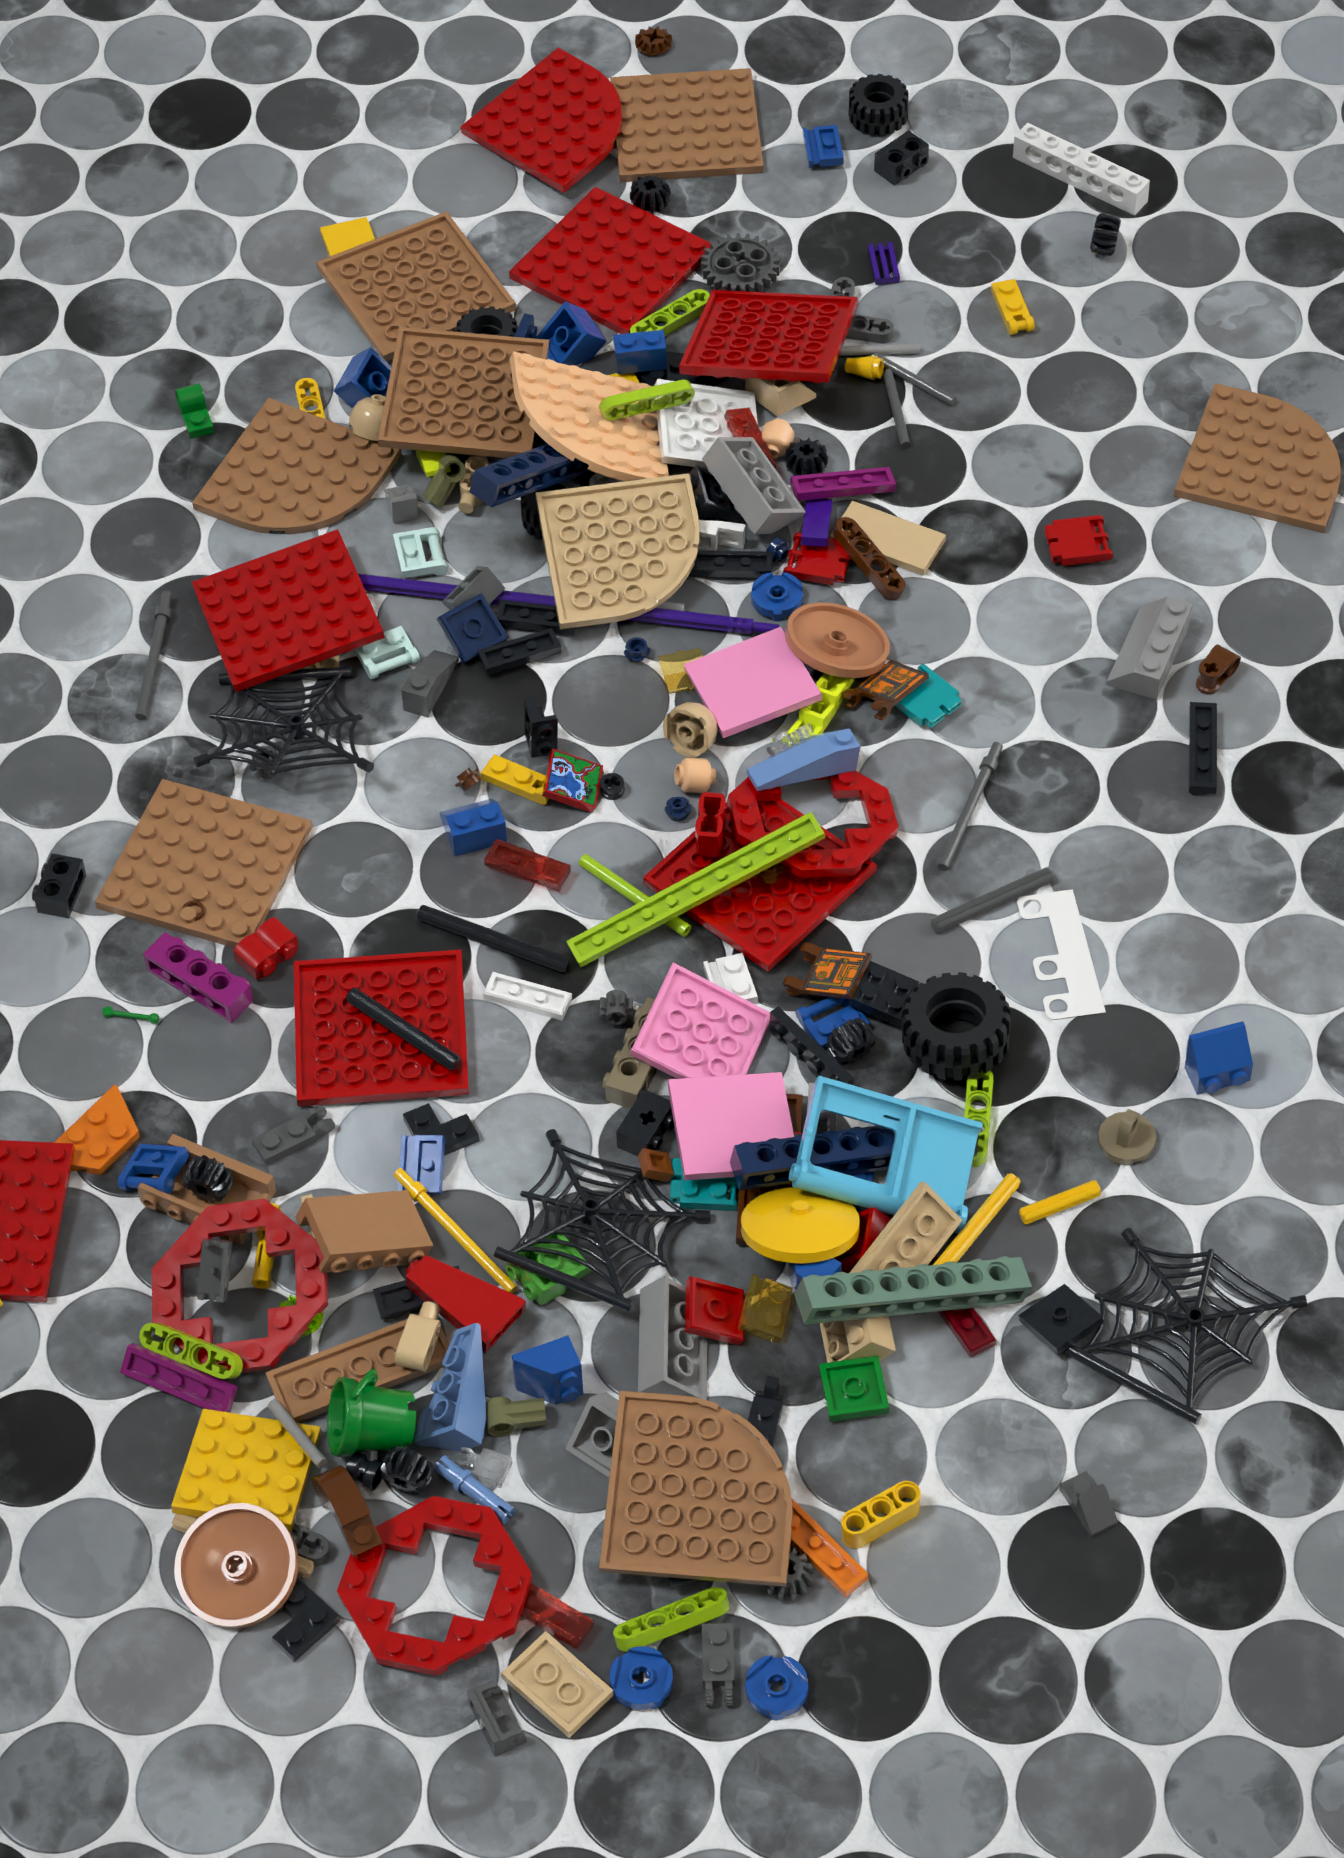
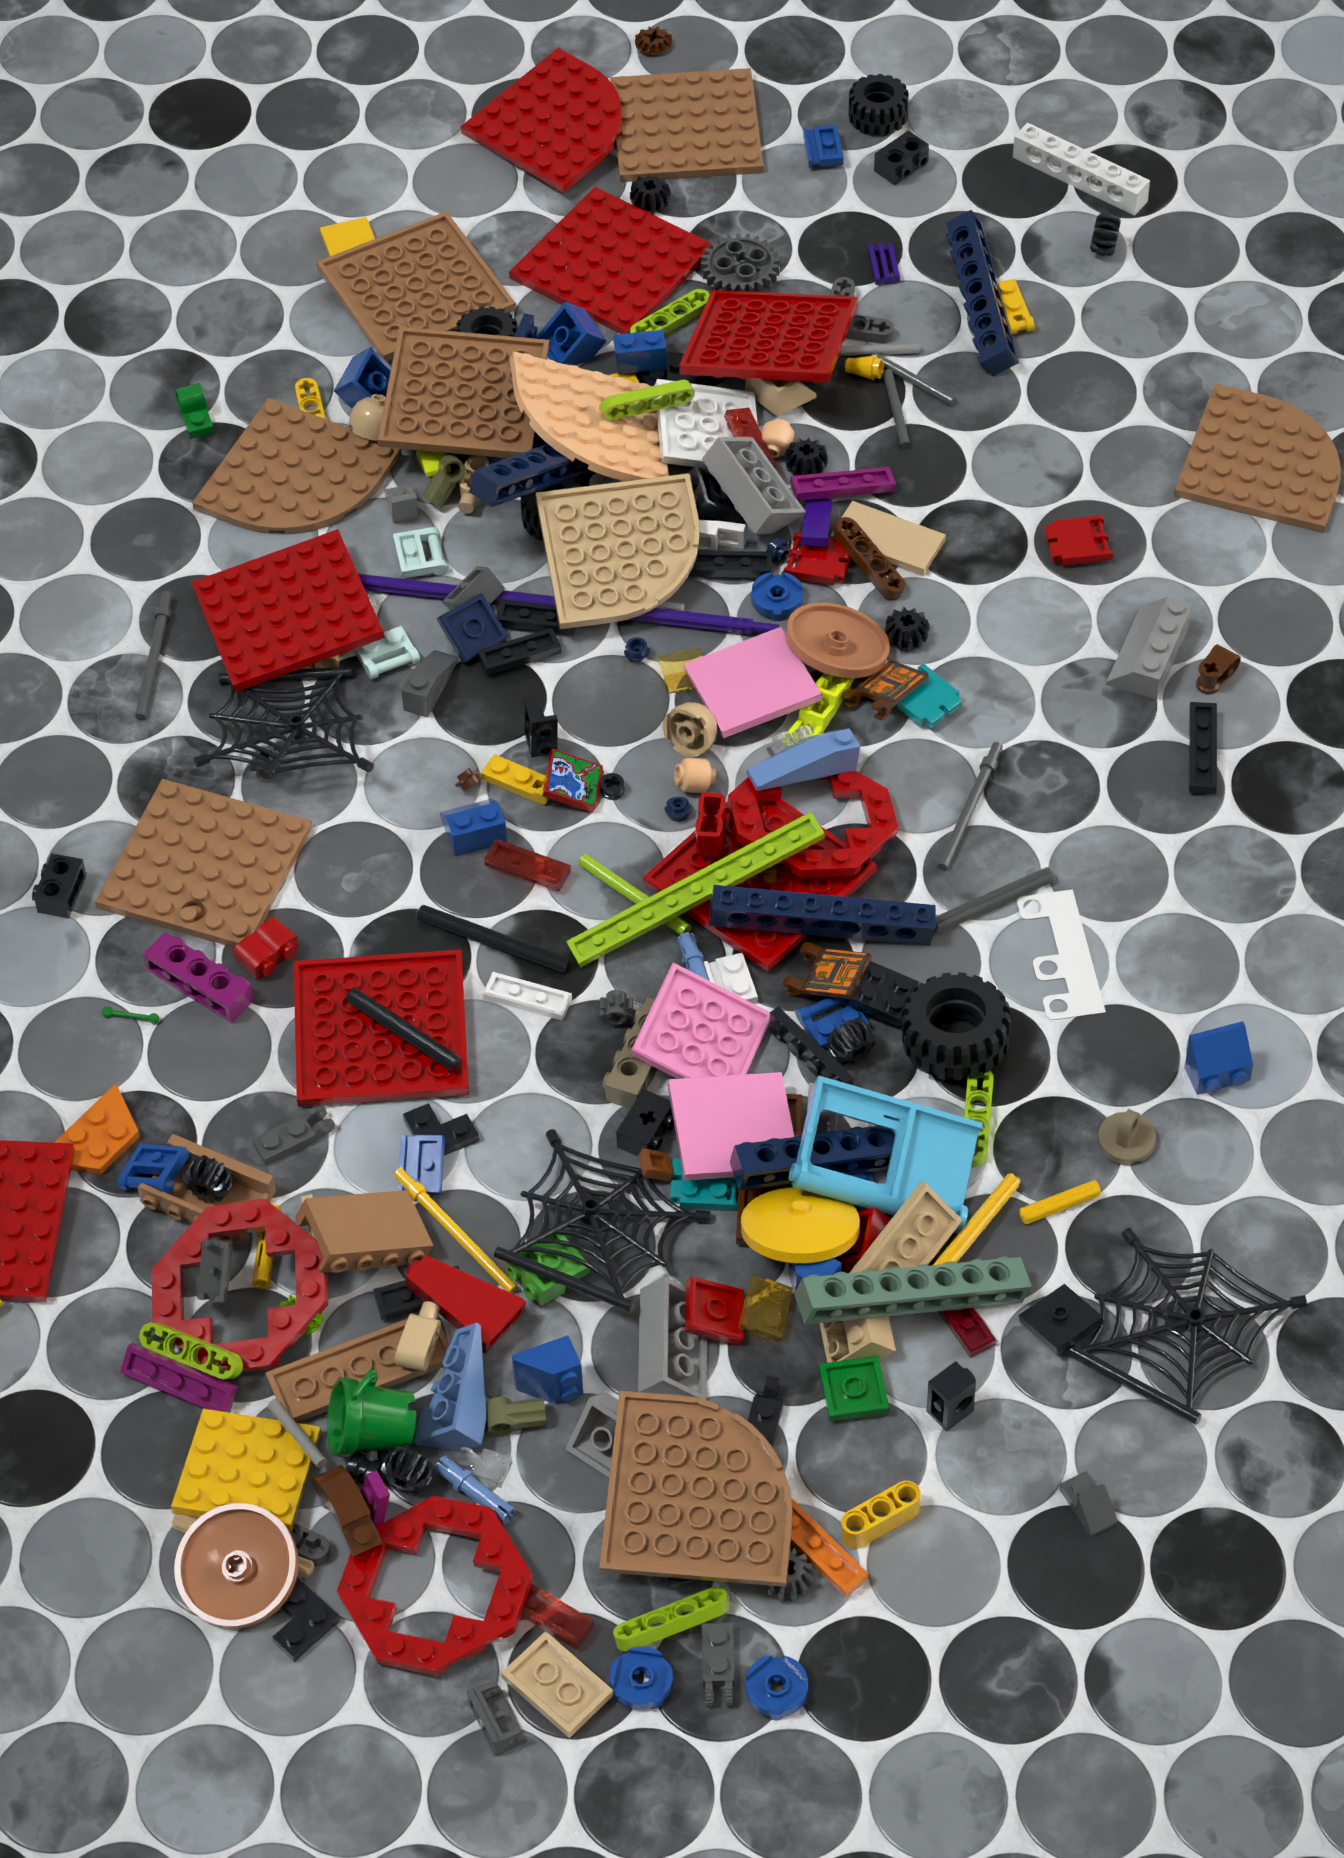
none -> magenta plate [361,1471,390,1527]
none -> medium blue pin [677,932,709,981]
none -> dark blue brick [709,885,936,946]
none -> black gear [885,607,929,651]
none -> black brick [926,1361,976,1432]
none -> dark blue brick [946,210,1019,376]

